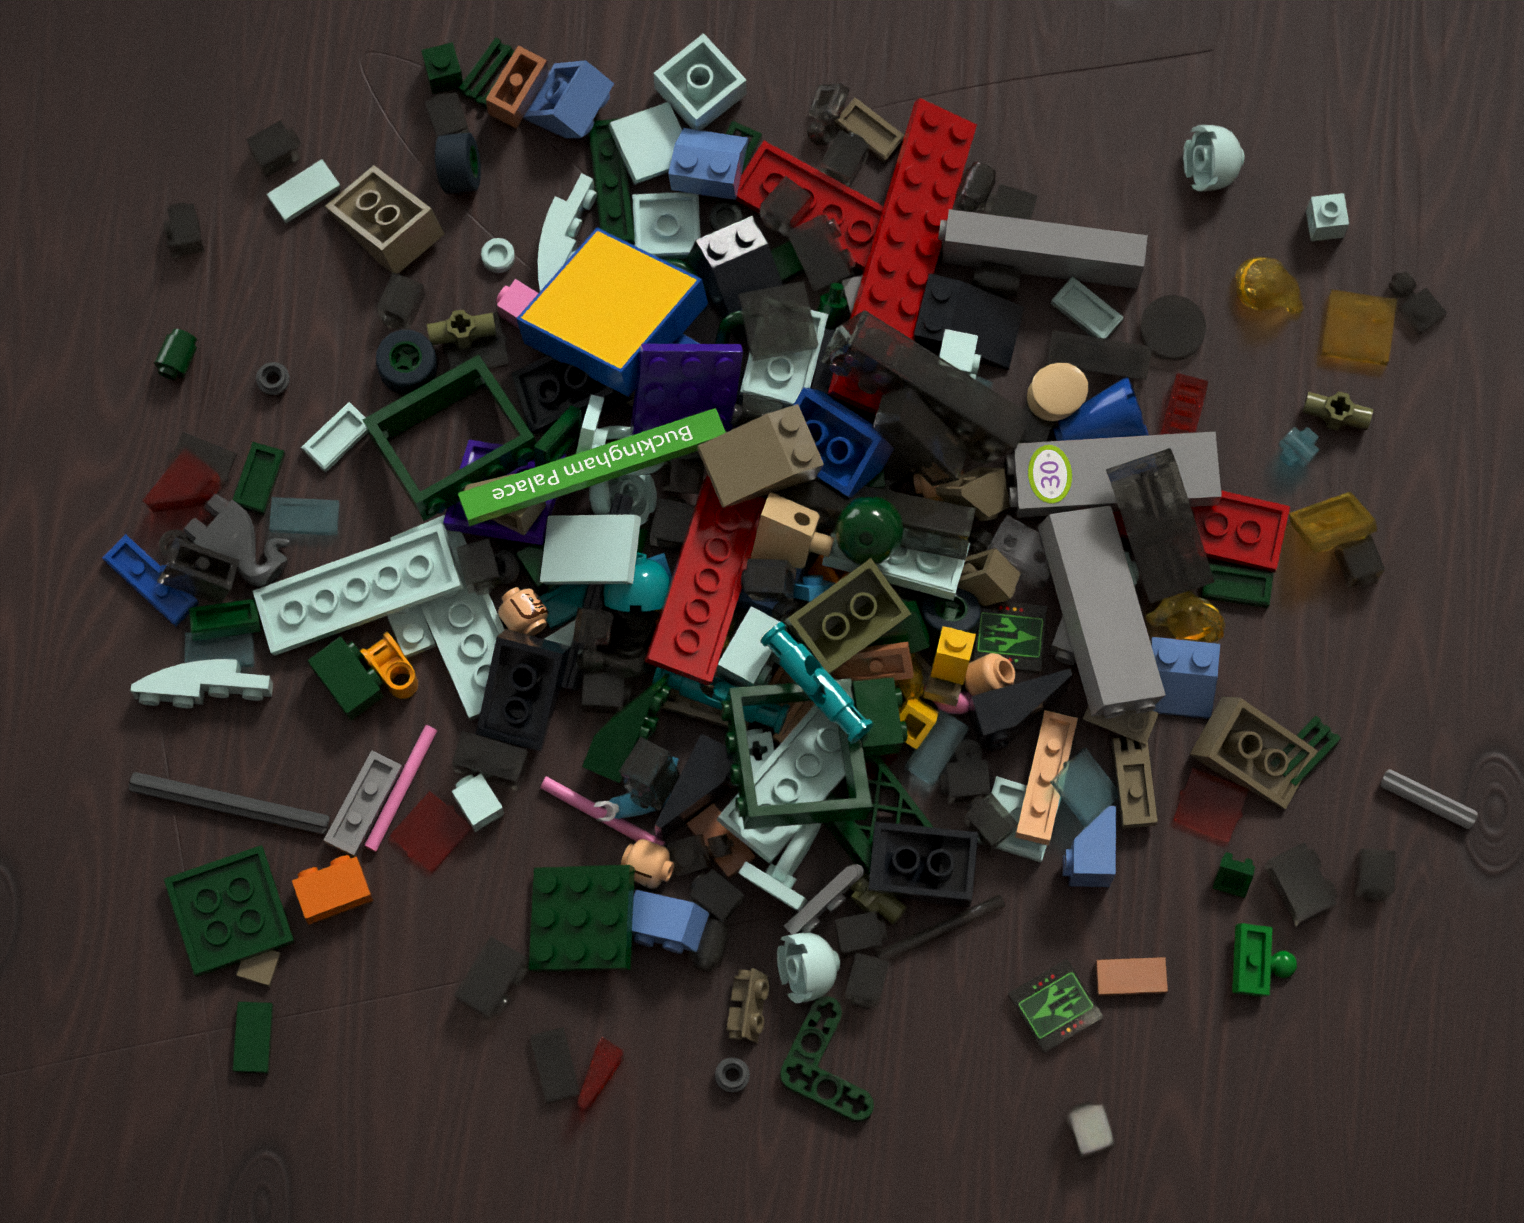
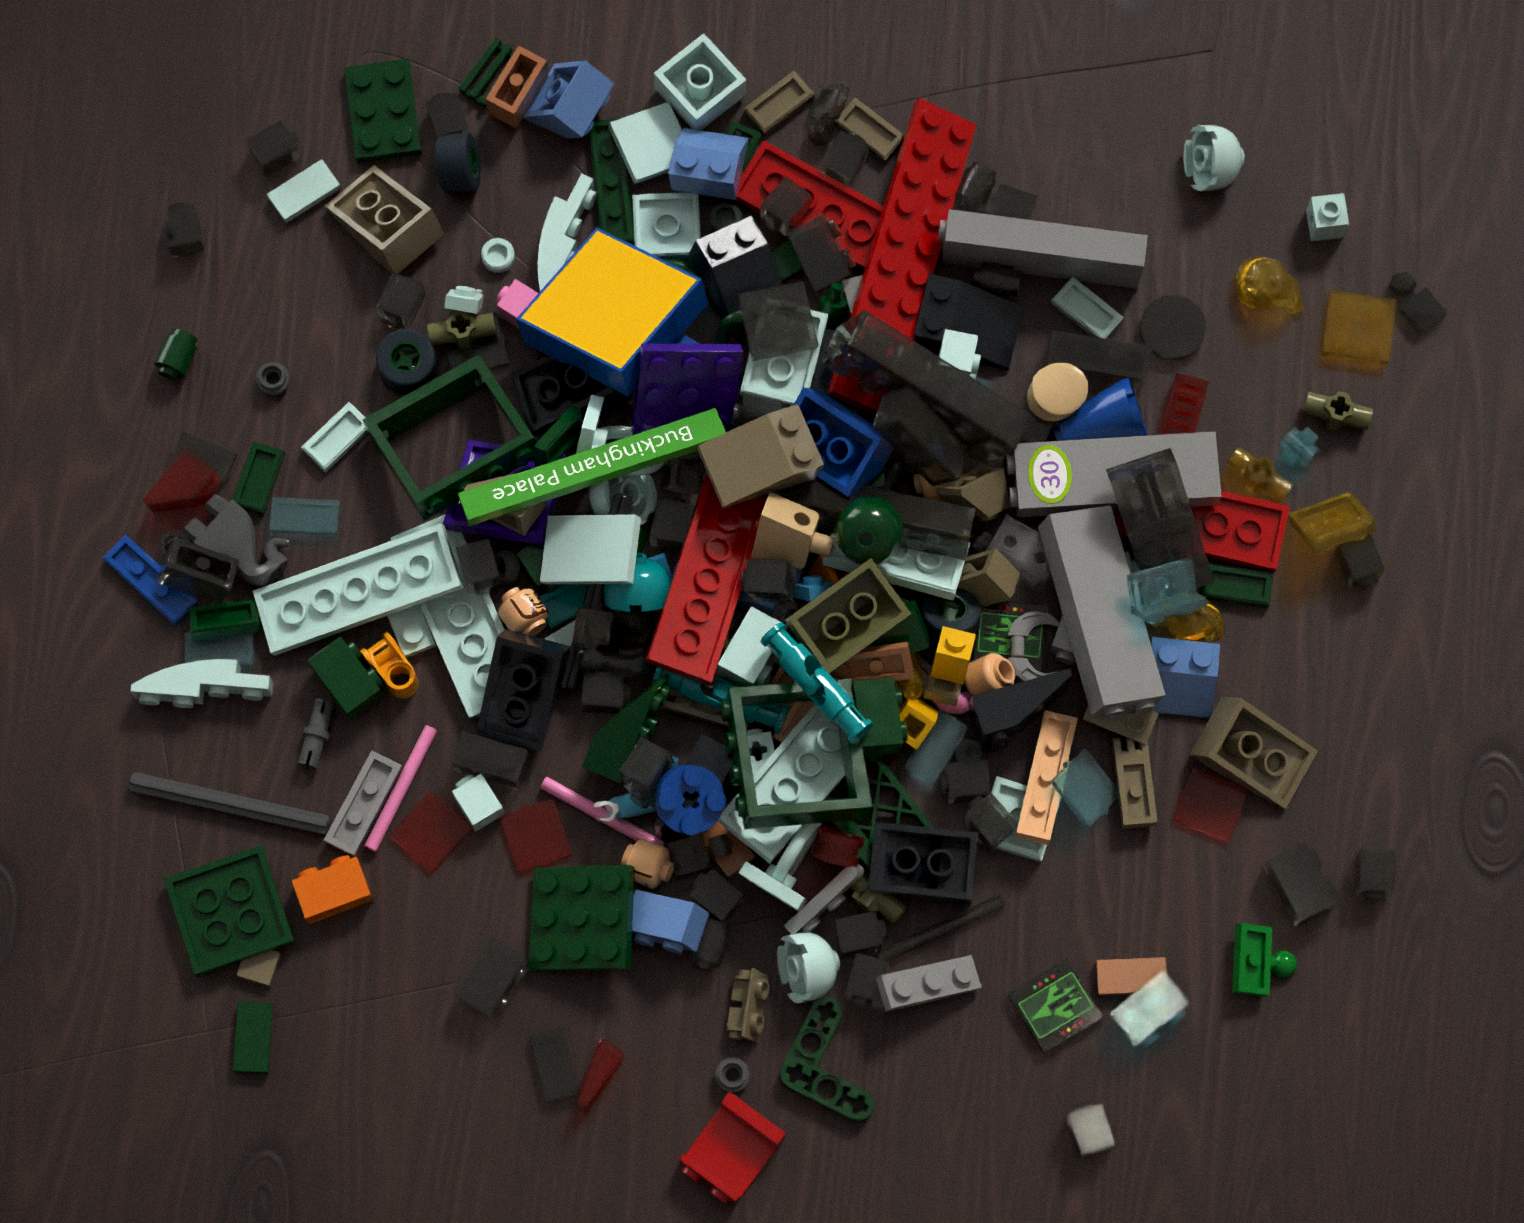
dark green brick [421,42,463,94] -> none
medium blue slope [1062,806,1116,887] -> none
dark green tile [1212,852,1256,898] -> none
dark green tile [1270,716,1341,786] -> none
light grey axle [1380,769,1478,829] -> none
none -> dark grey pin [296,698,336,770]
none -> dark green plate [344,59,422,163]
none -> light aqua plate [444,286,484,314]
none -> clear red piece [500,799,573,874]
none -> blue plate [655,765,726,835]
none -> red panel [679,1092,786,1205]
none -> dark tan tile [743,71,815,136]
none -> clear red wheel [811,826,865,867]
none -> light grey plate [876,955,982,1012]
none -> light grey piece [1007,611,1060,682]
none -> clear light blue bracket [1109,970,1190,1050]
none -> clear light blue bracket [1126,558,1206,624]
none -> clear yellow axle [1226,447,1293,503]

